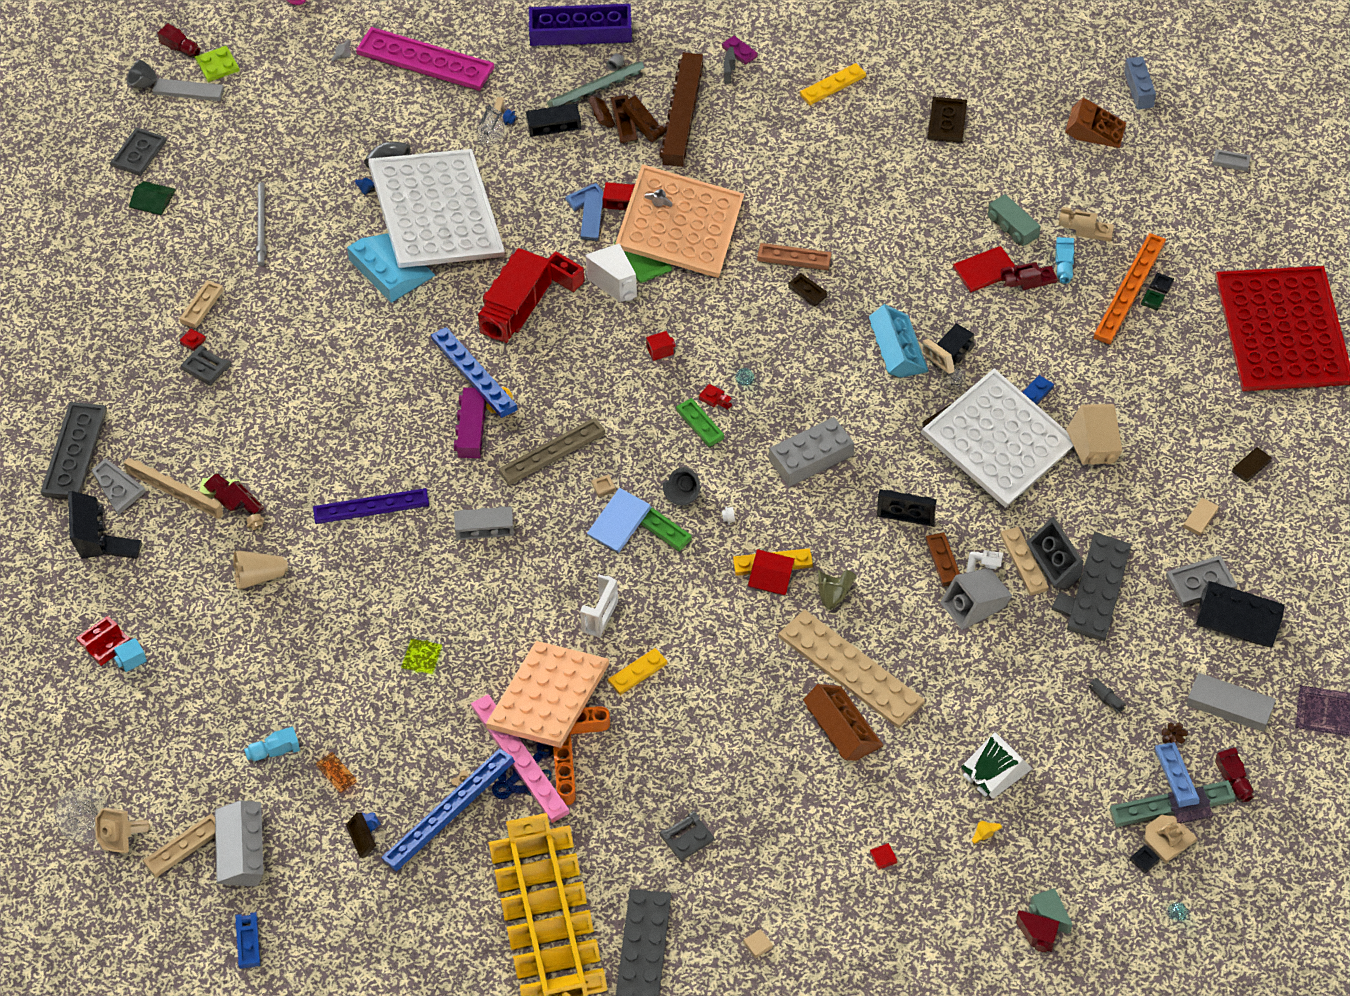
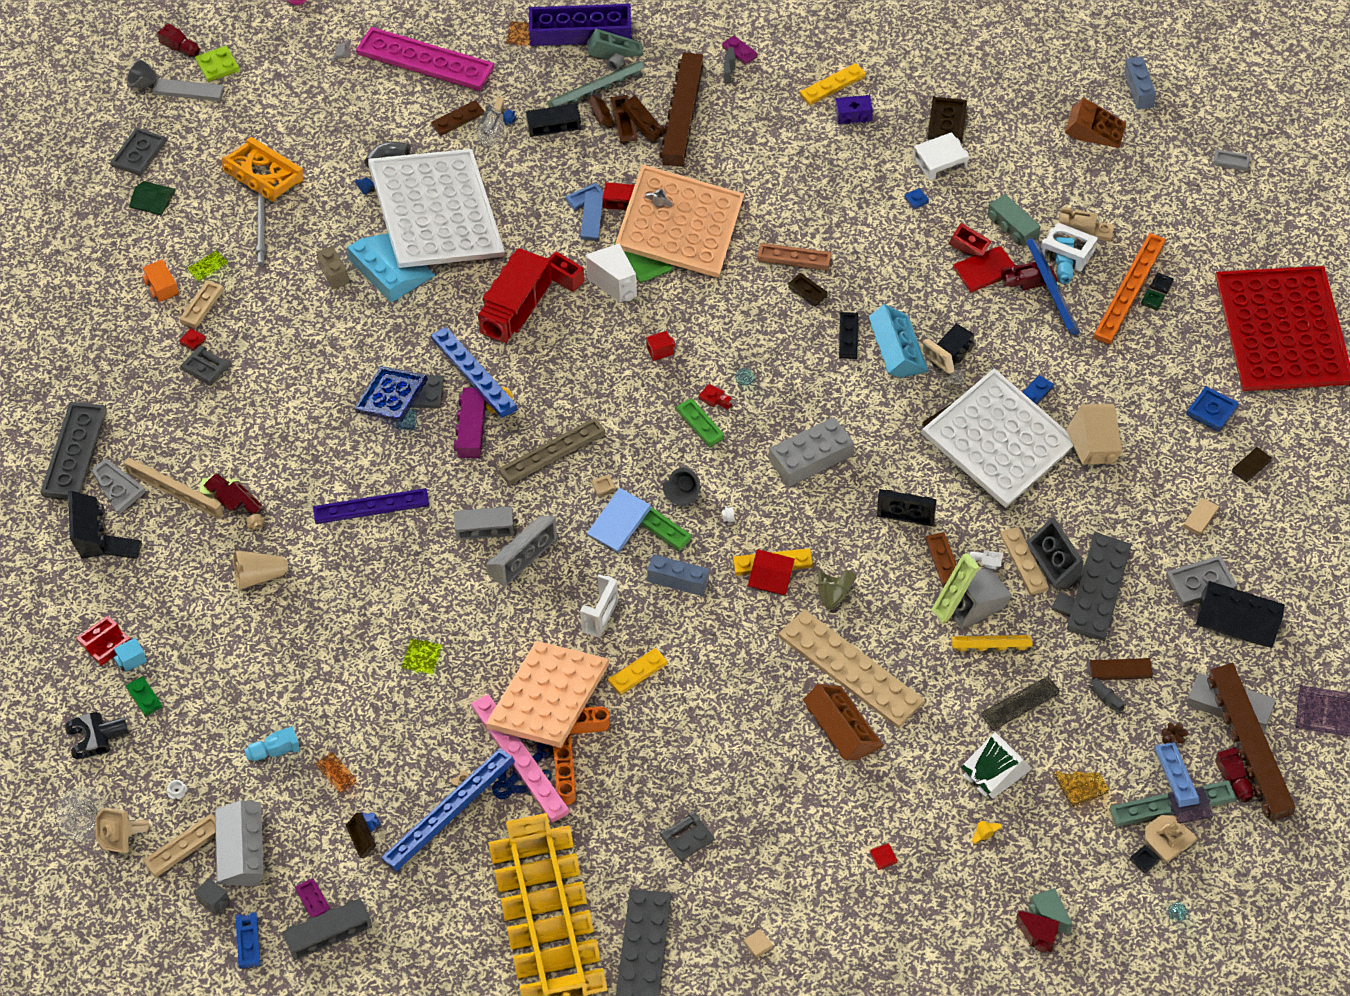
none -> black connector [65,712,129,759]
none -> green plate [125,676,162,717]
none -> orange brick [142,259,179,302]
none -> white plate [167,780,187,799]
none -> clear neon green tile [187,250,227,281]
none -> dark grey brick [194,878,230,915]
none -> light orange fence [222,137,303,202]
none -> dark grey brick [282,898,372,961]
none -> magenta plate [294,878,330,918]
none -> dark tan brick [316,245,349,289]
none -> clear blue plate [354,366,428,422]
none -> clear light blue plate [396,410,417,430]
none -> dark grey plate [403,374,444,409]
none -> reddish brown plate [431,100,485,136]
none -> light grey slope [486,515,557,587]
none -> clear orange piece [506,21,530,46]
none -> sand green slope [587,29,643,59]
none -> sand blue brick [647,554,709,596]
none -> dark purple brick [835,95,873,125]
none -> black tile [839,312,858,359]
none -> blue plate [904,188,929,210]
none -> white panel [913,132,969,181]
none -> yellowish green plate [931,553,980,623]
none -> red slope [948,223,992,256]
none -> yellow plate [951,635,1032,651]
none -> clear smoke plate [981,676,1060,730]
none -> blue tile [1026,238,1080,335]
none -> white panel [1040,223,1098,272]
none -> clear yellow wing [1054,771,1109,807]
none -> reddish brown tile [1090,658,1153,680]
none -> blue plate [1186,386,1239,432]
none -> reddish brown brick [1207,662,1296,821]

